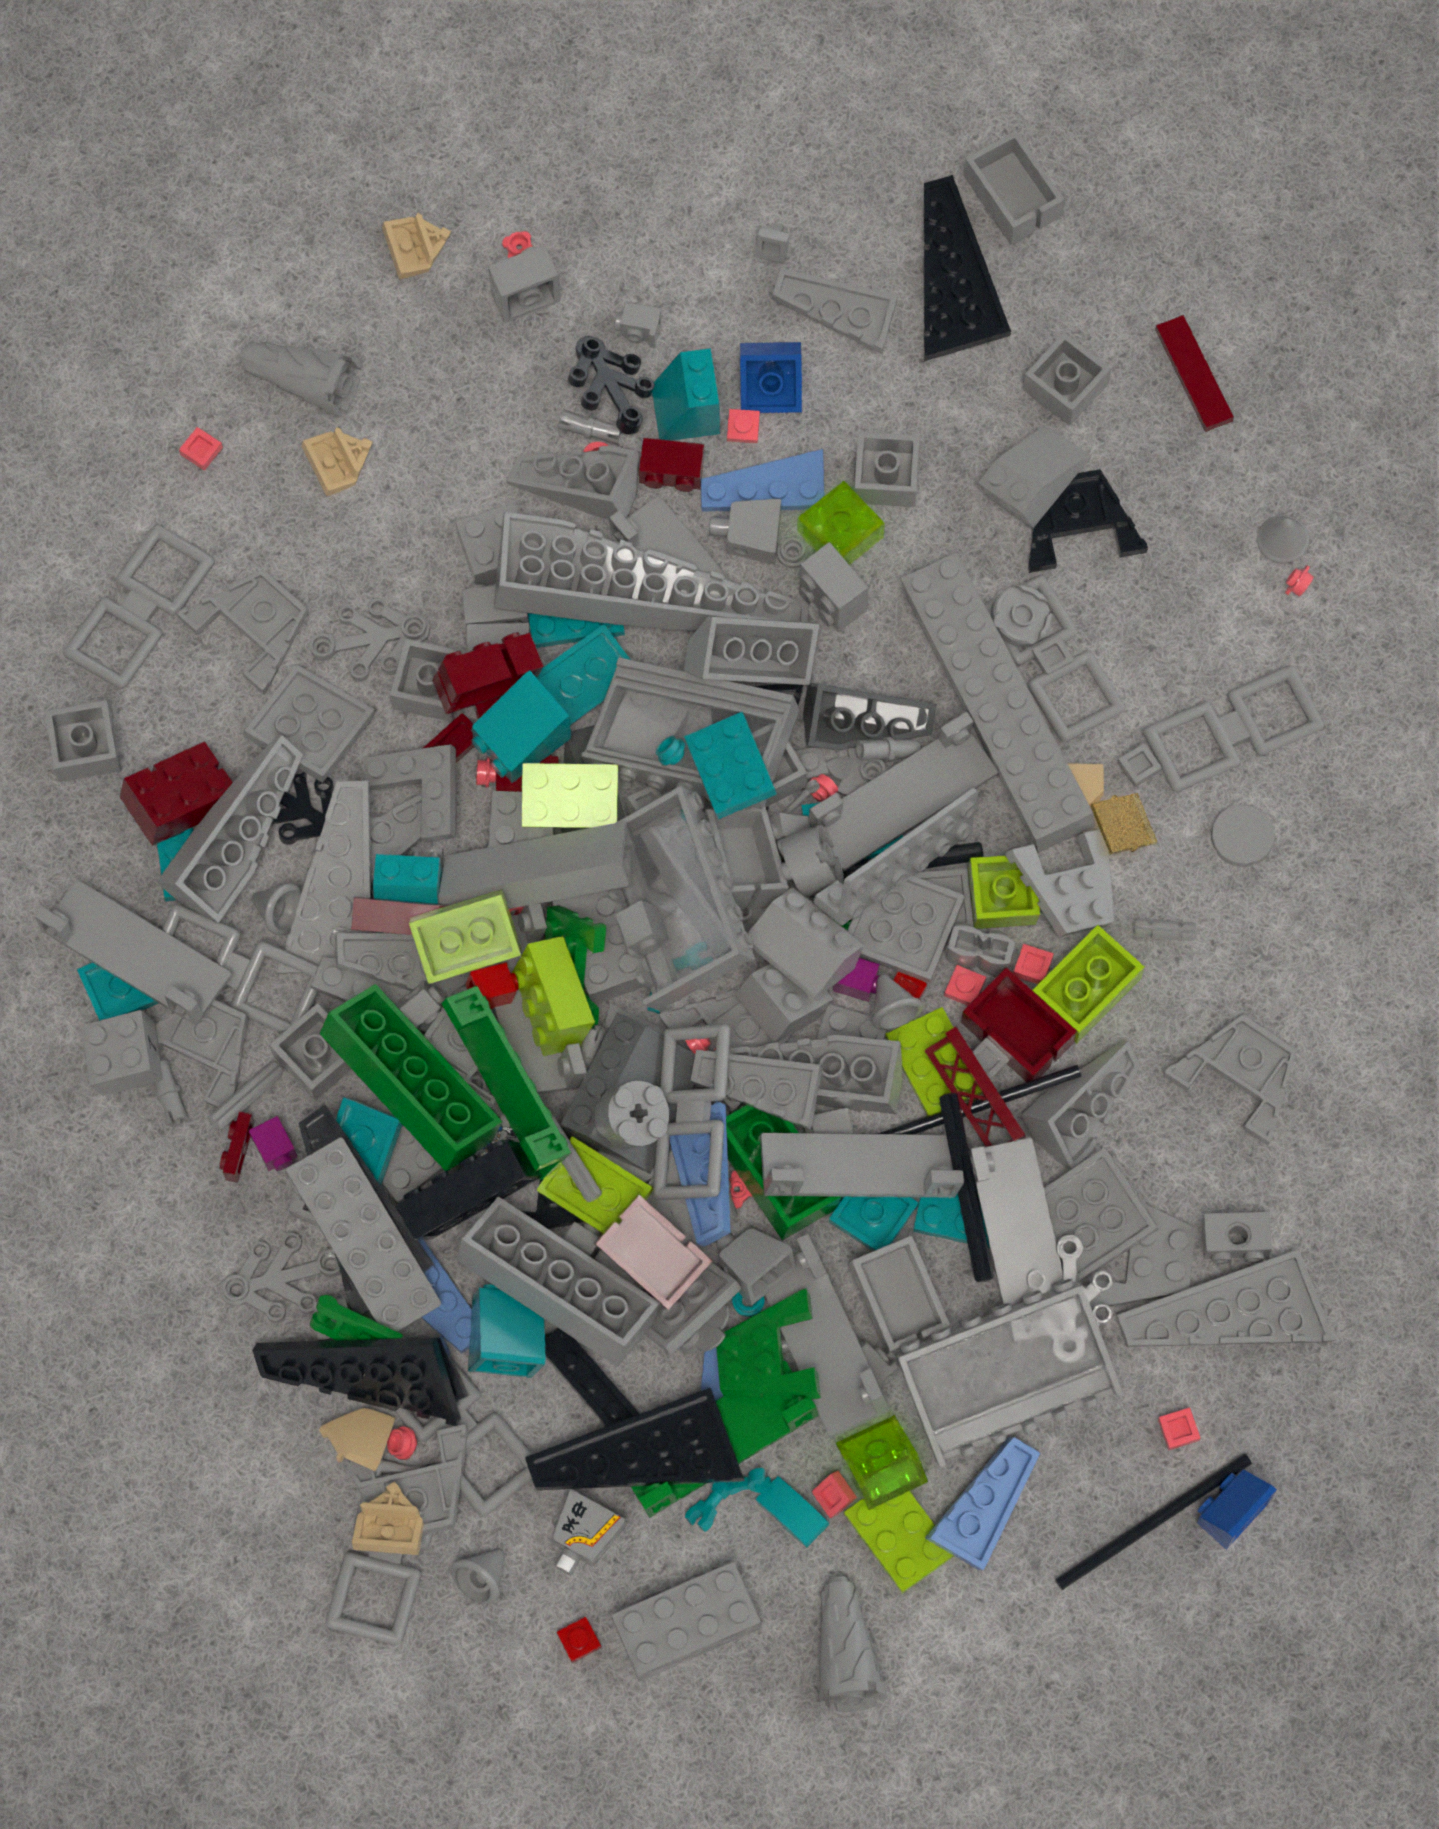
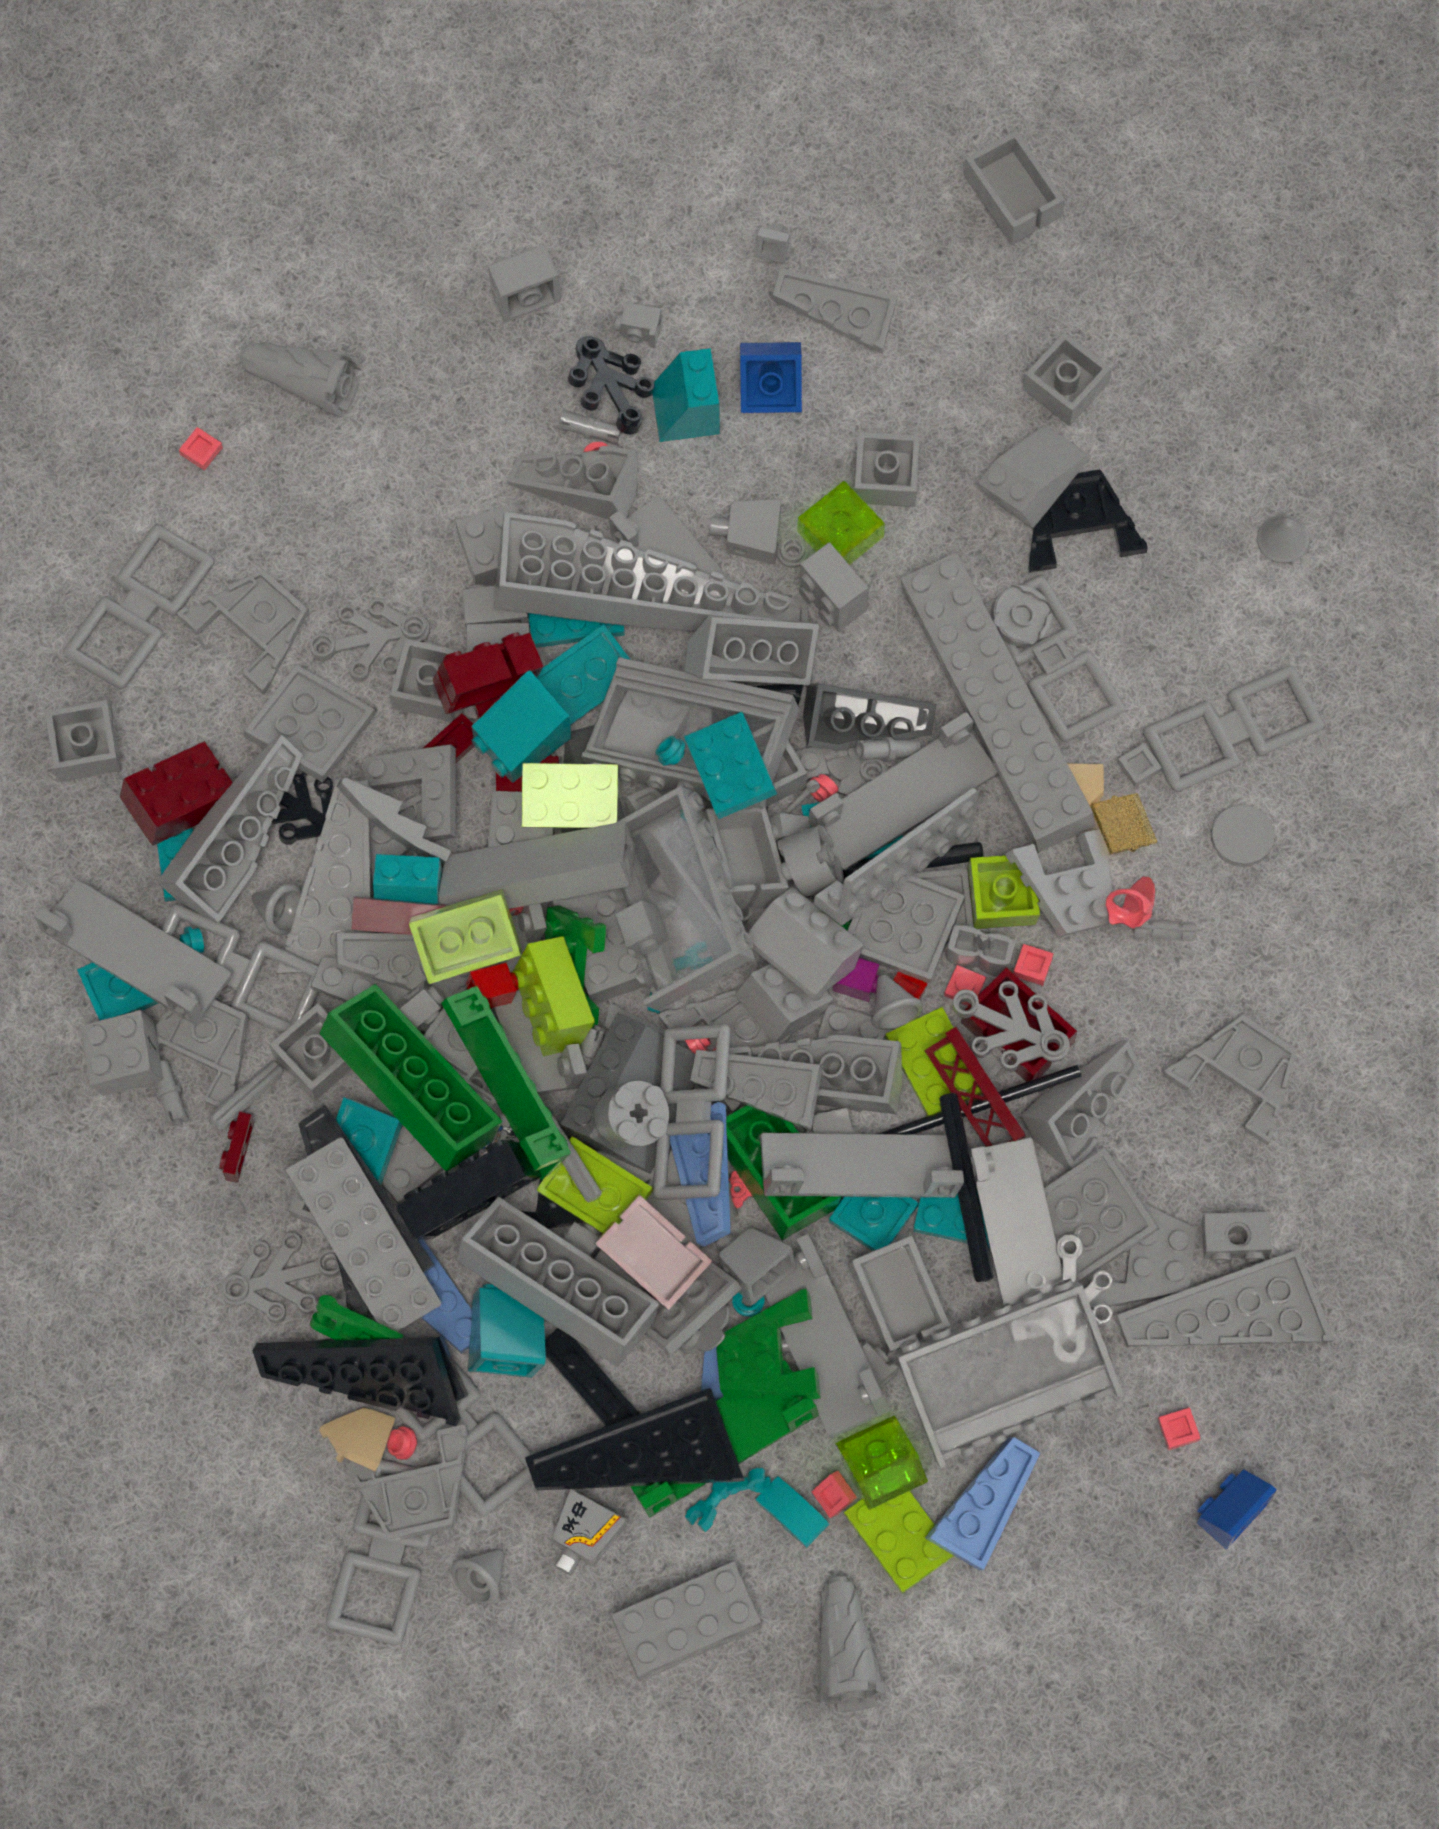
magenta brick [248,1116,297,1171] -> none
tan slope [301,427,373,497] -> none
tan slope [352,1481,424,1555] -> none
tan slope [382,213,451,279] -> none
coral plate [476,757,496,788] -> none
coral plate [502,231,533,258] -> none
red plate [556,1617,601,1663] -> none
dark red brick [639,438,704,492] -> none
medium blue wing [701,449,824,512] -> none
coral plate [727,409,760,443] -> none
black wing [924,175,1011,361] -> none
lime brick [1032,925,1145,1044] -> none
black piece [1055,1453,1252,1590] -> none
dark red tile [1155,315,1234,432] -> none
coral plate [1285,565,1314,596] -> none
none -> teal plate [180,926,204,953]
none -> light grey slope [336,777,451,865]
none -> light grey plant [953,981,1070,1072]
none -> coral piece [1106,876,1155,928]

